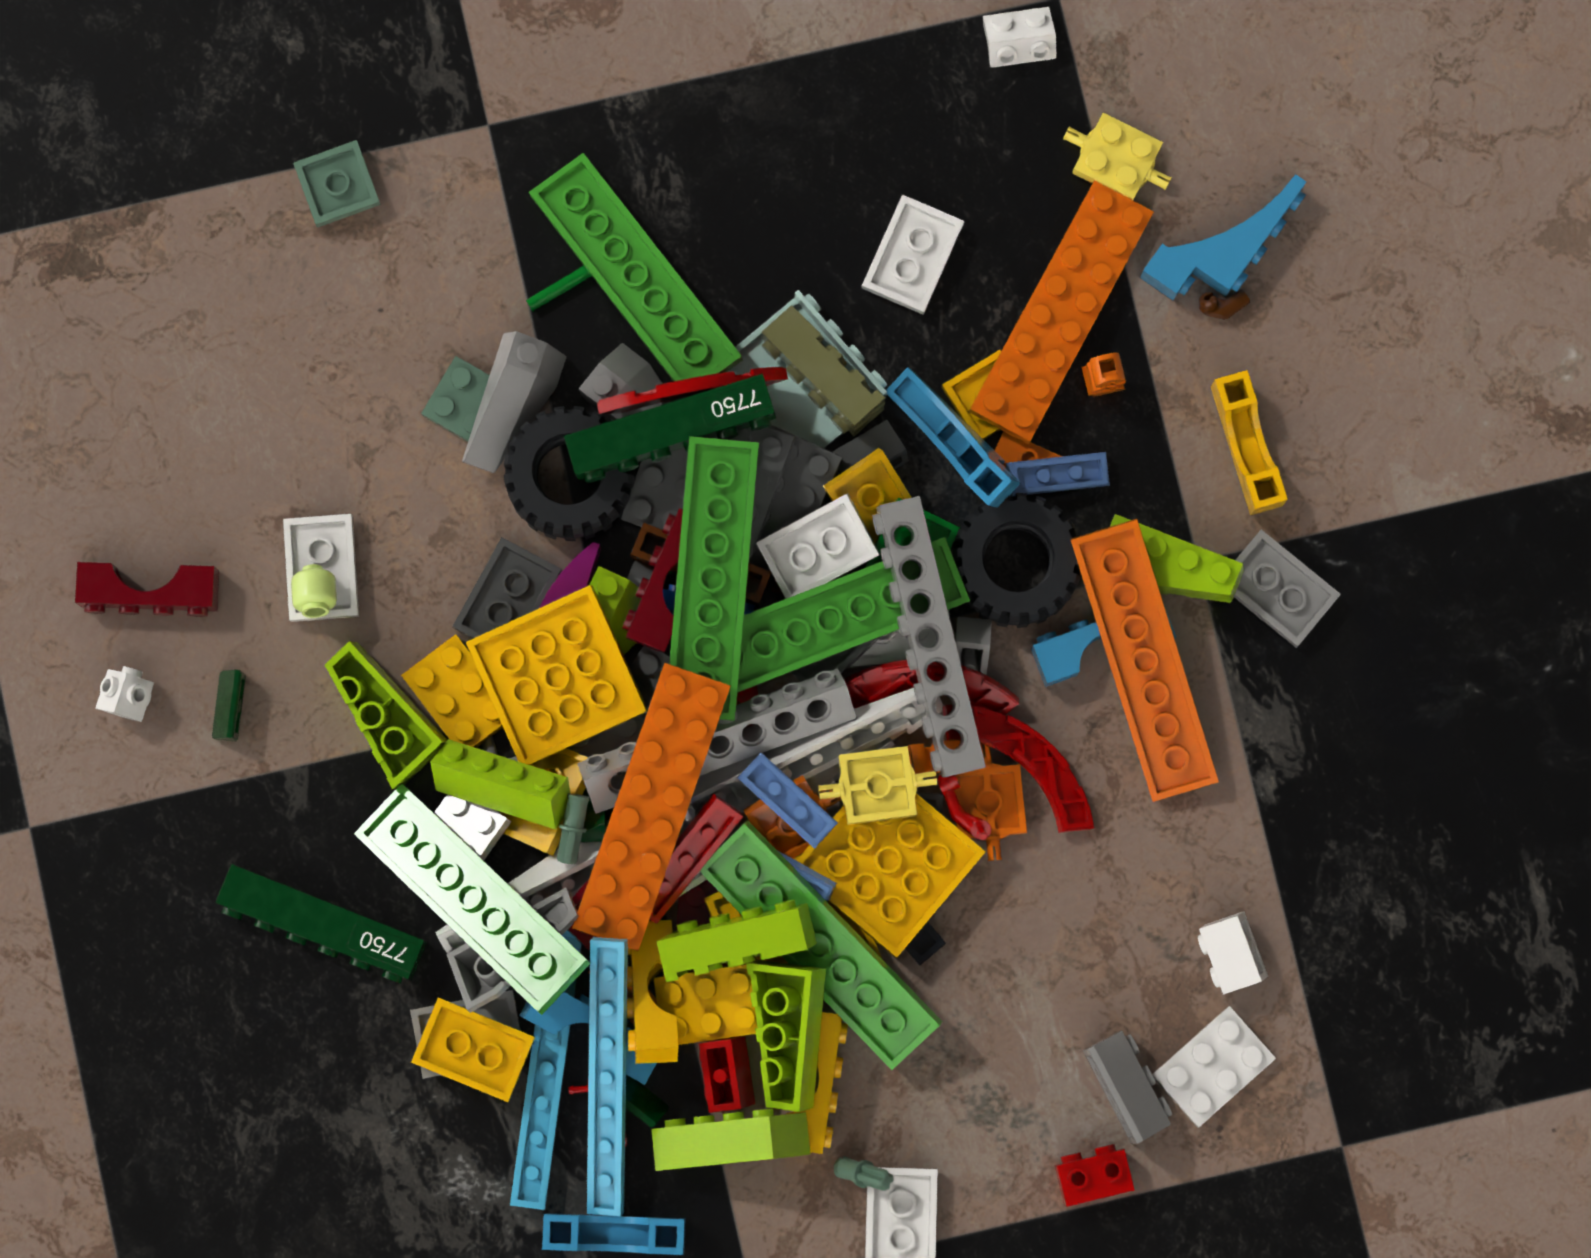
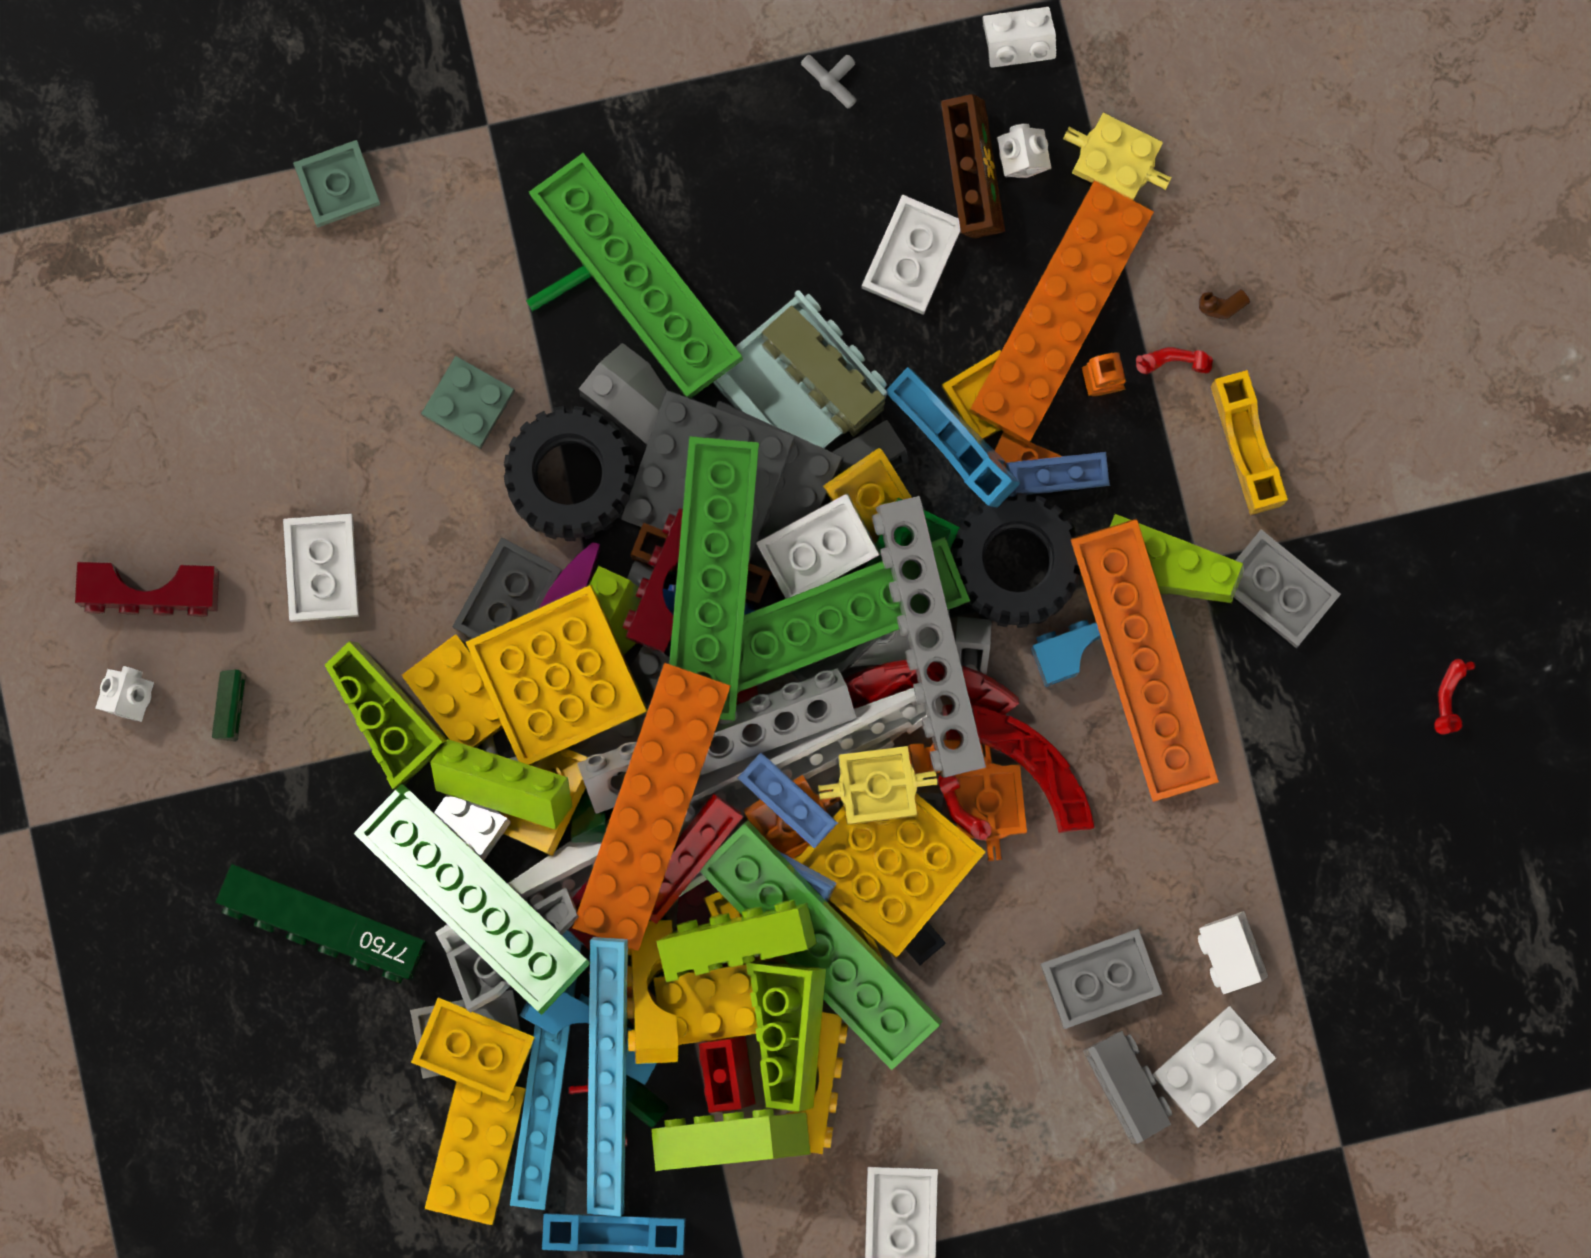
yellowish green head [291,564,337,618] -> none
light grey wedge [462,331,566,473] -> none
sand green axle [557,793,590,864] -> none
dark green brick [564,374,777,483] -> none
red tile [597,367,788,414] -> none
sand green axle [834,1156,894,1191] -> none
red brick [1054,1144,1135,1207] -> none
dark azure arch [1140,174,1306,301] -> none
none -> yellow plate [425,1081,526,1225]
none -> light grey piece [801,55,857,109]
none -> reddish brown brick [941,94,1005,239]
none -> white brick [997,124,1051,178]
none -> light grey plate [1040,929,1162,1029]
none -> red piece [1136,347,1213,374]
none -> red piece [1434,659,1475,735]

